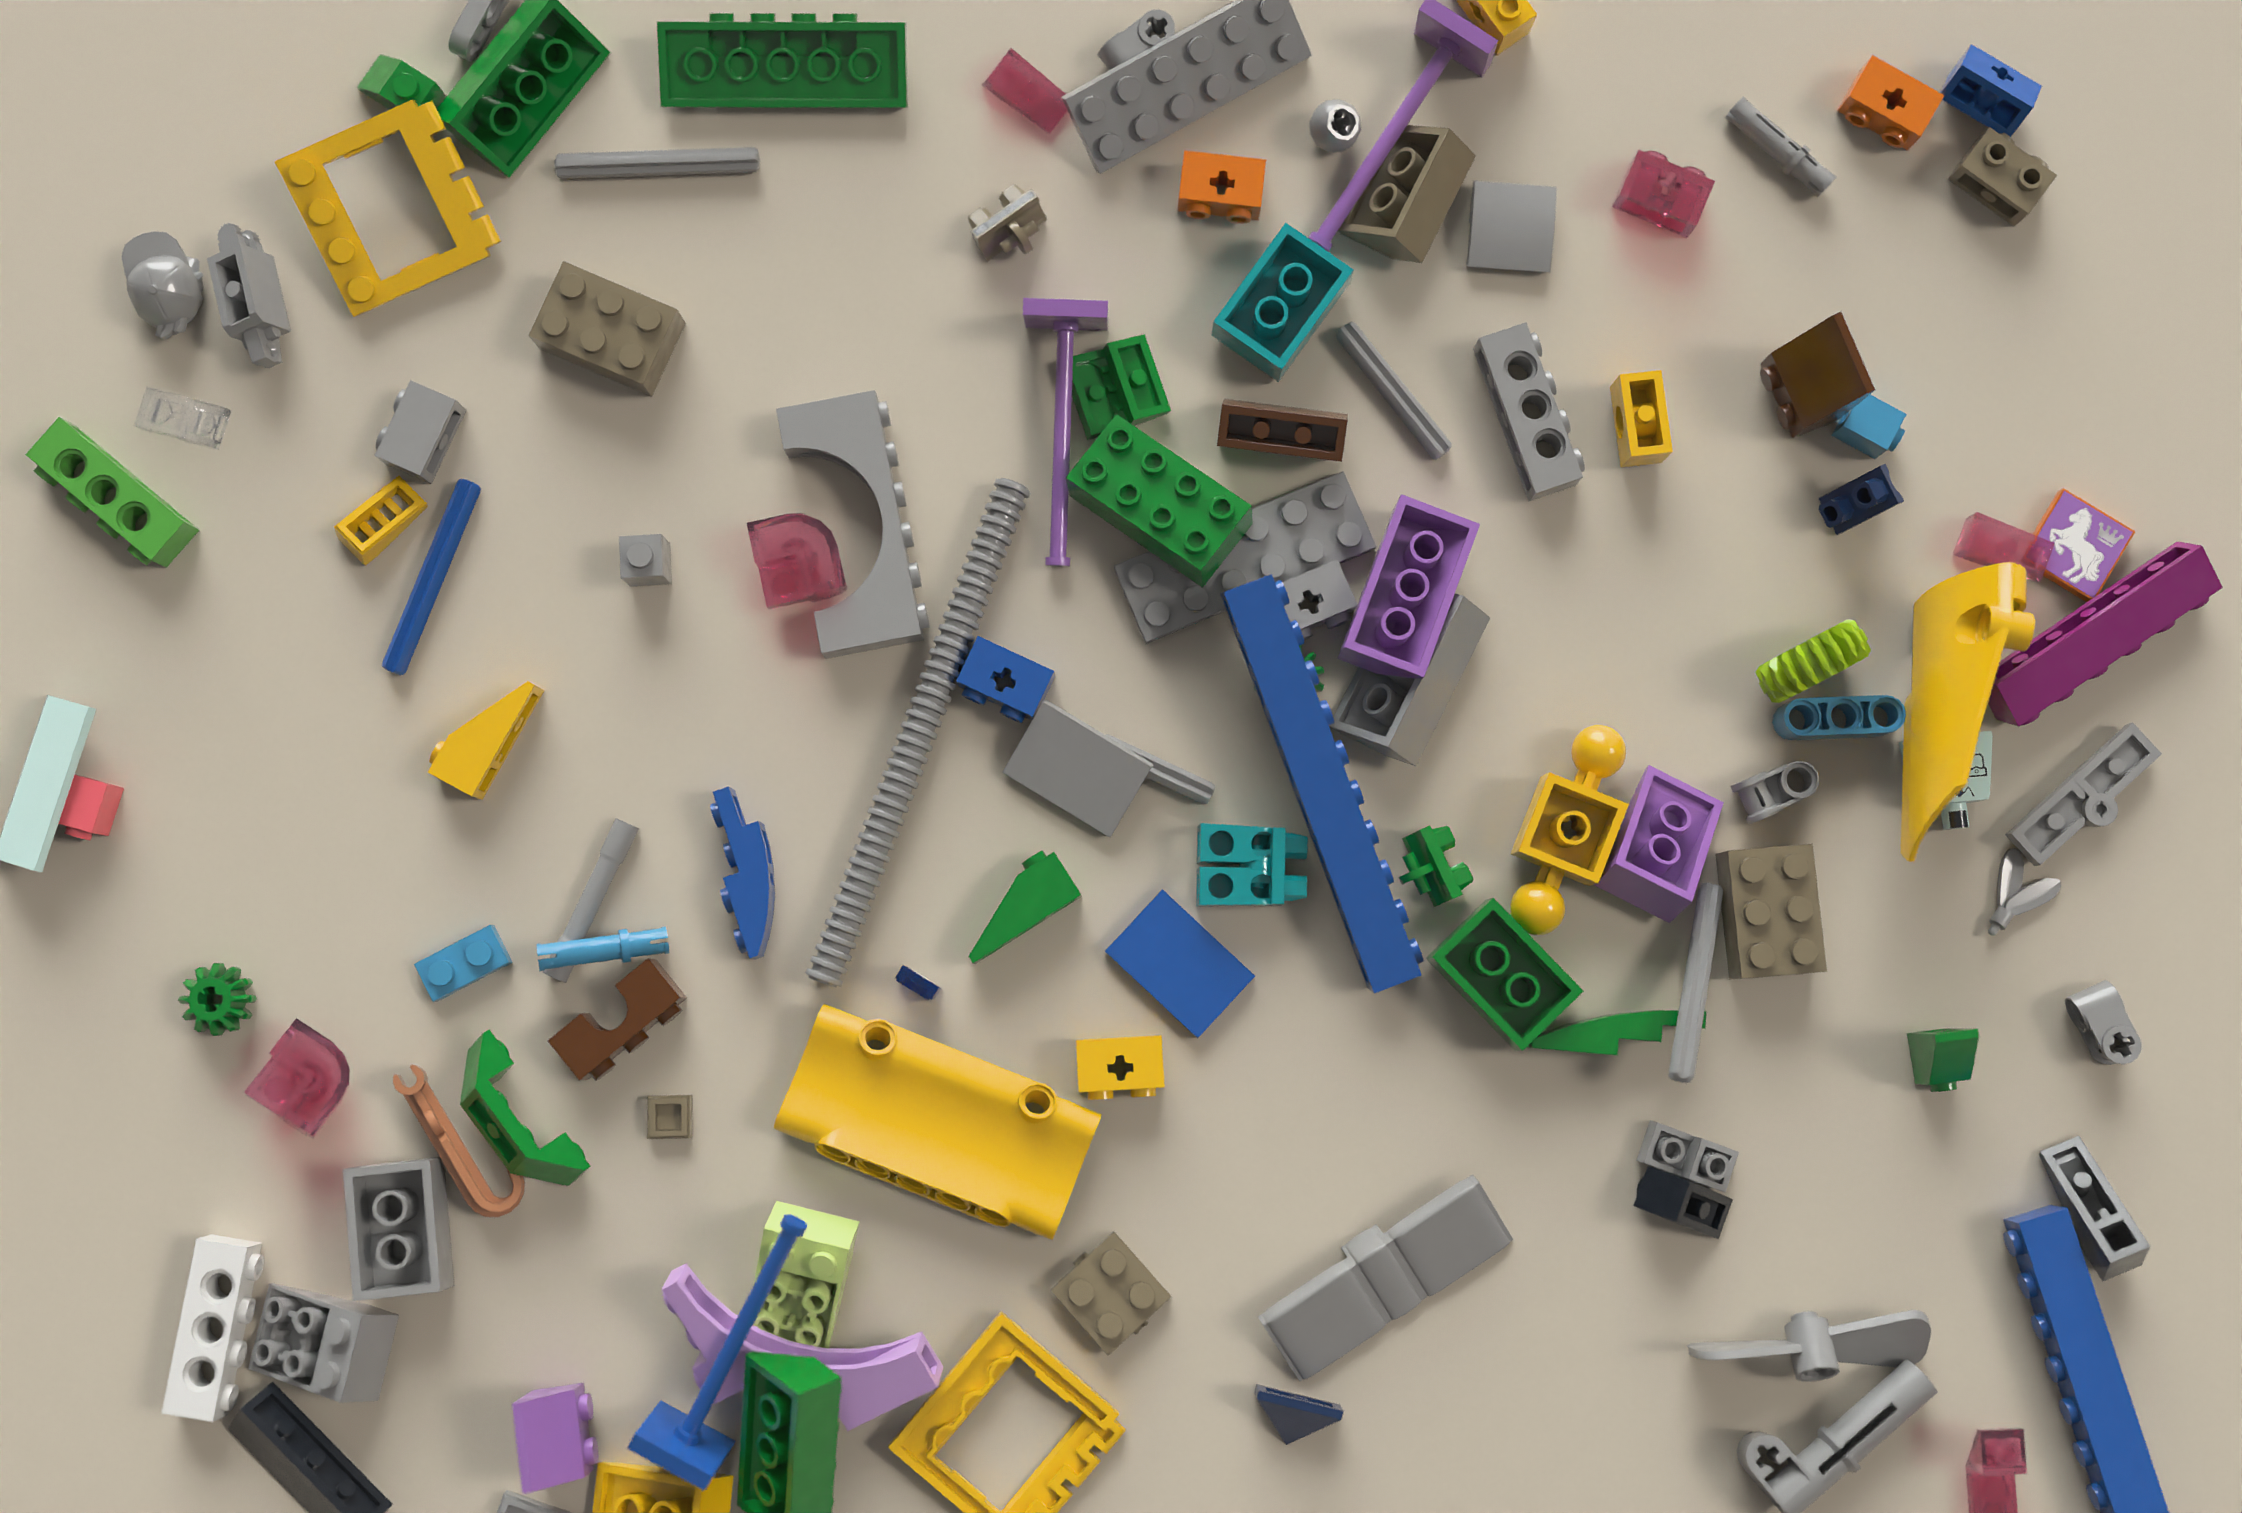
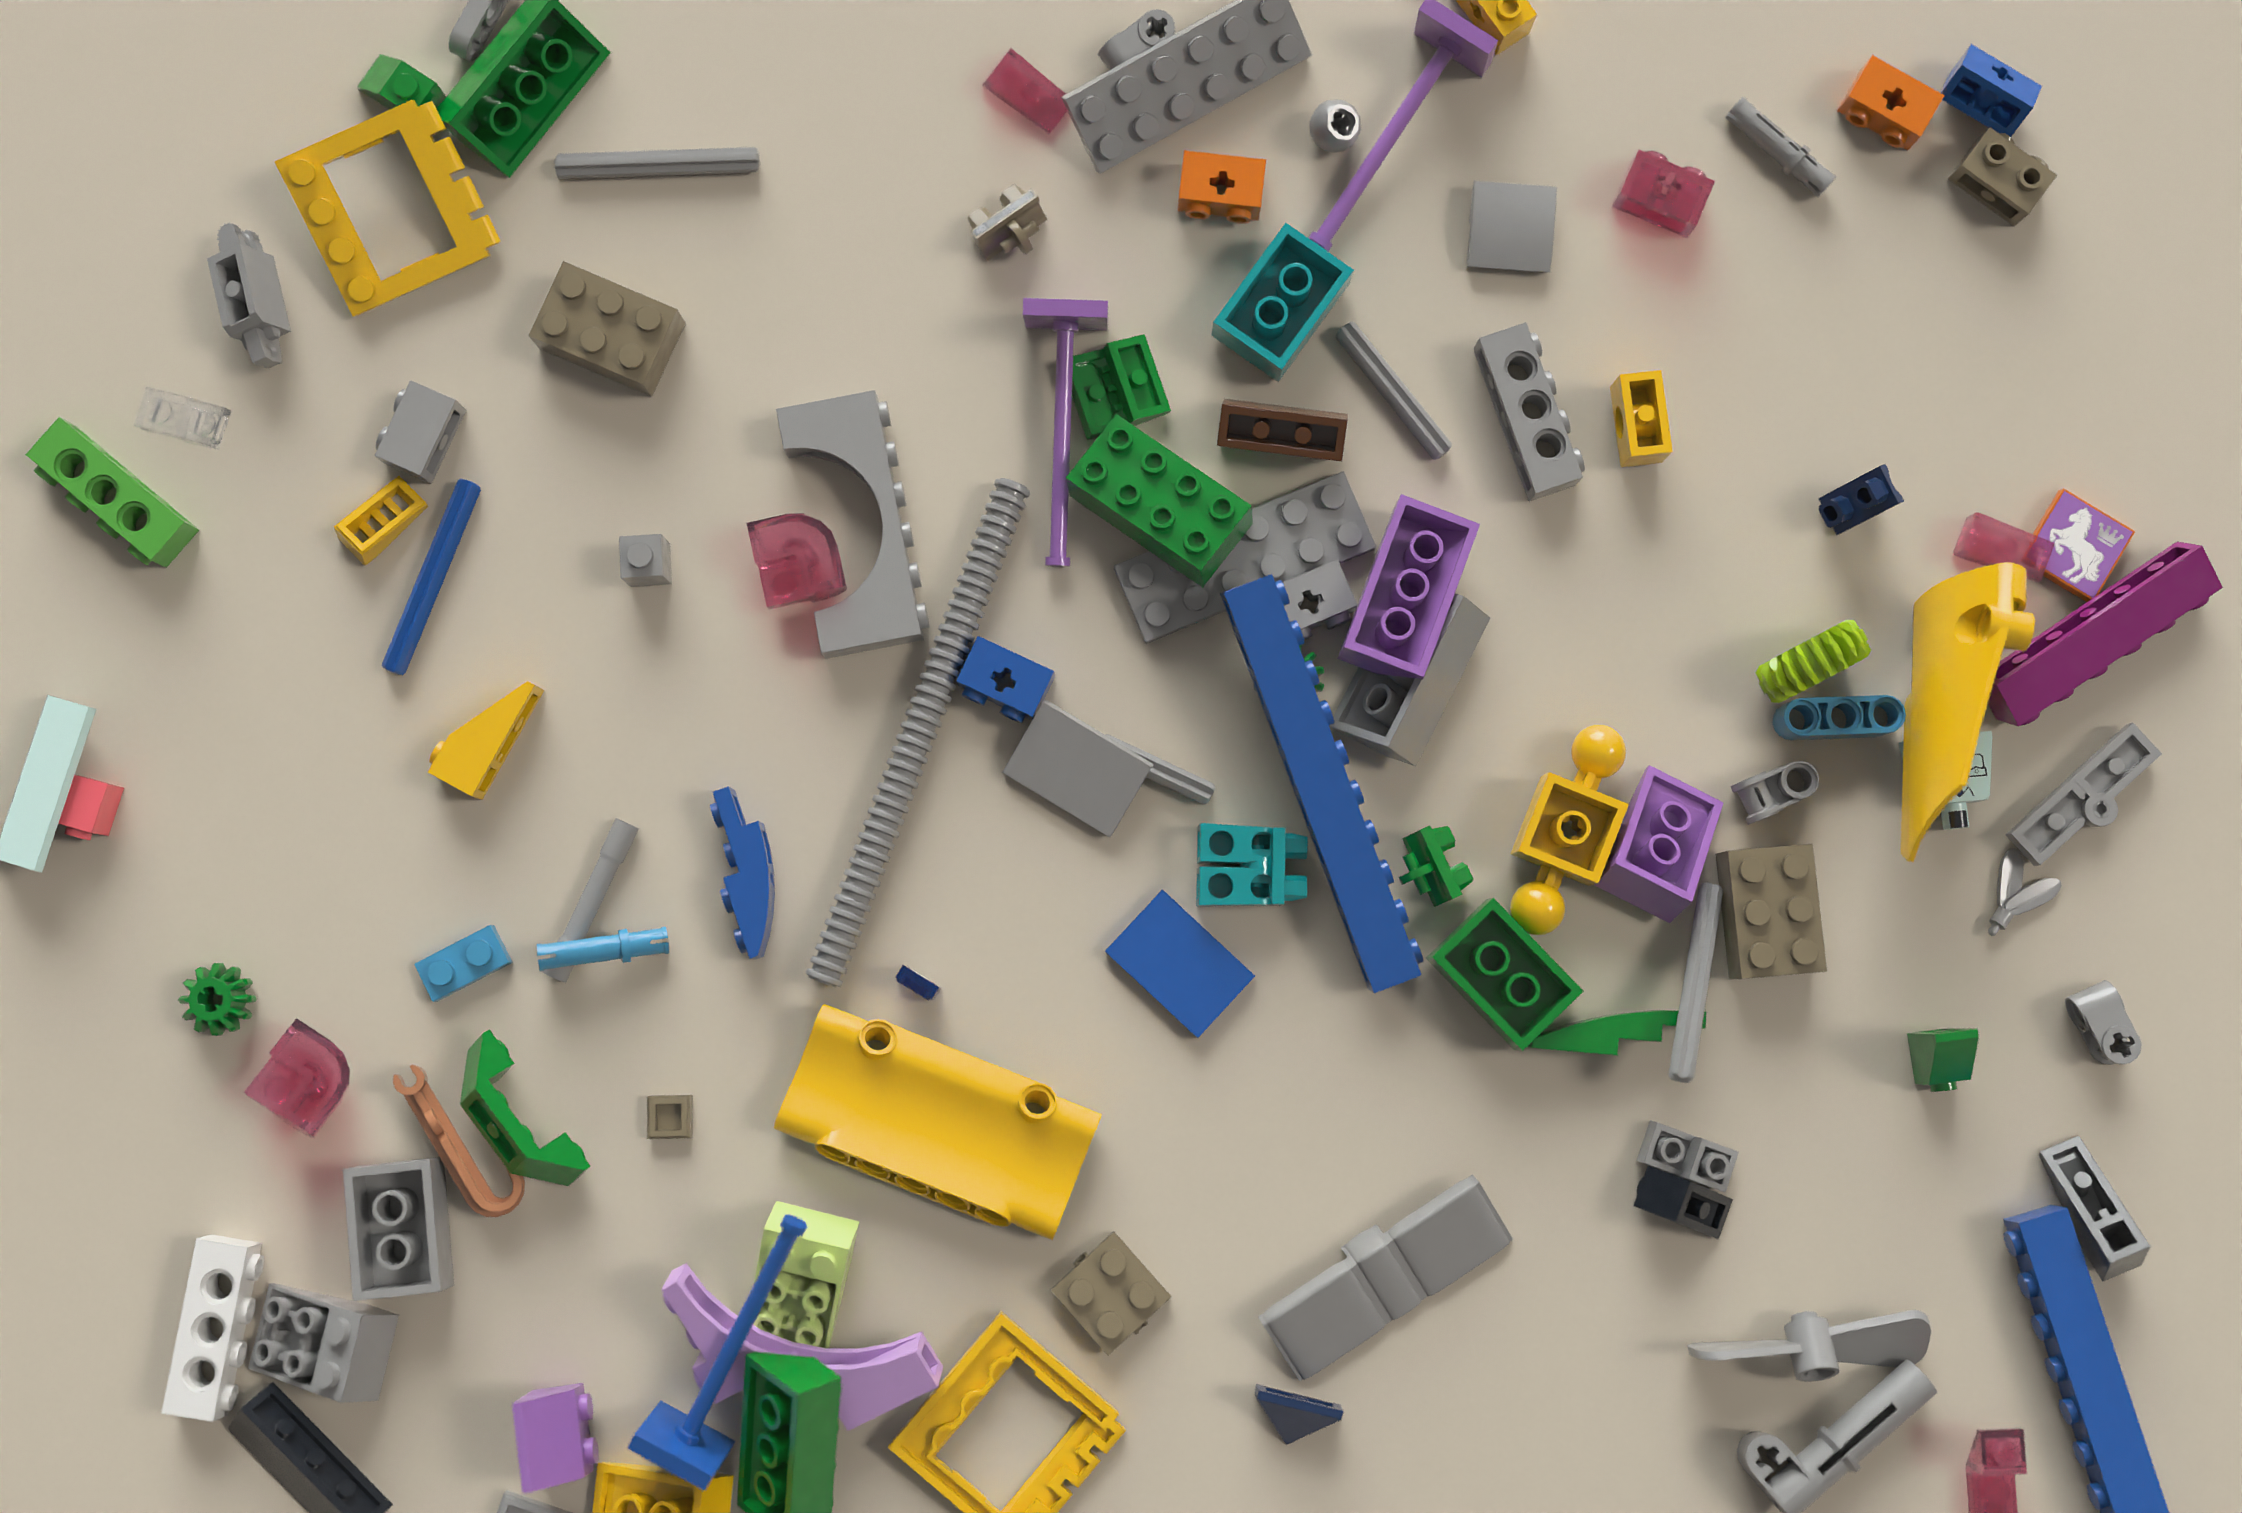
light grey hair [122,231,204,339] -> none
reddish brown arch [548,958,687,1081] -> none
green plate [657,13,908,108] -> none
green slope [968,850,1082,964] -> none
yellow brick [1076,1035,1165,1100] -> none
dark tan slope [1338,125,1476,263] -> none
reddish brown slope [1760,312,1875,439] -> none
dark azure brick [1831,395,1907,459] -> none

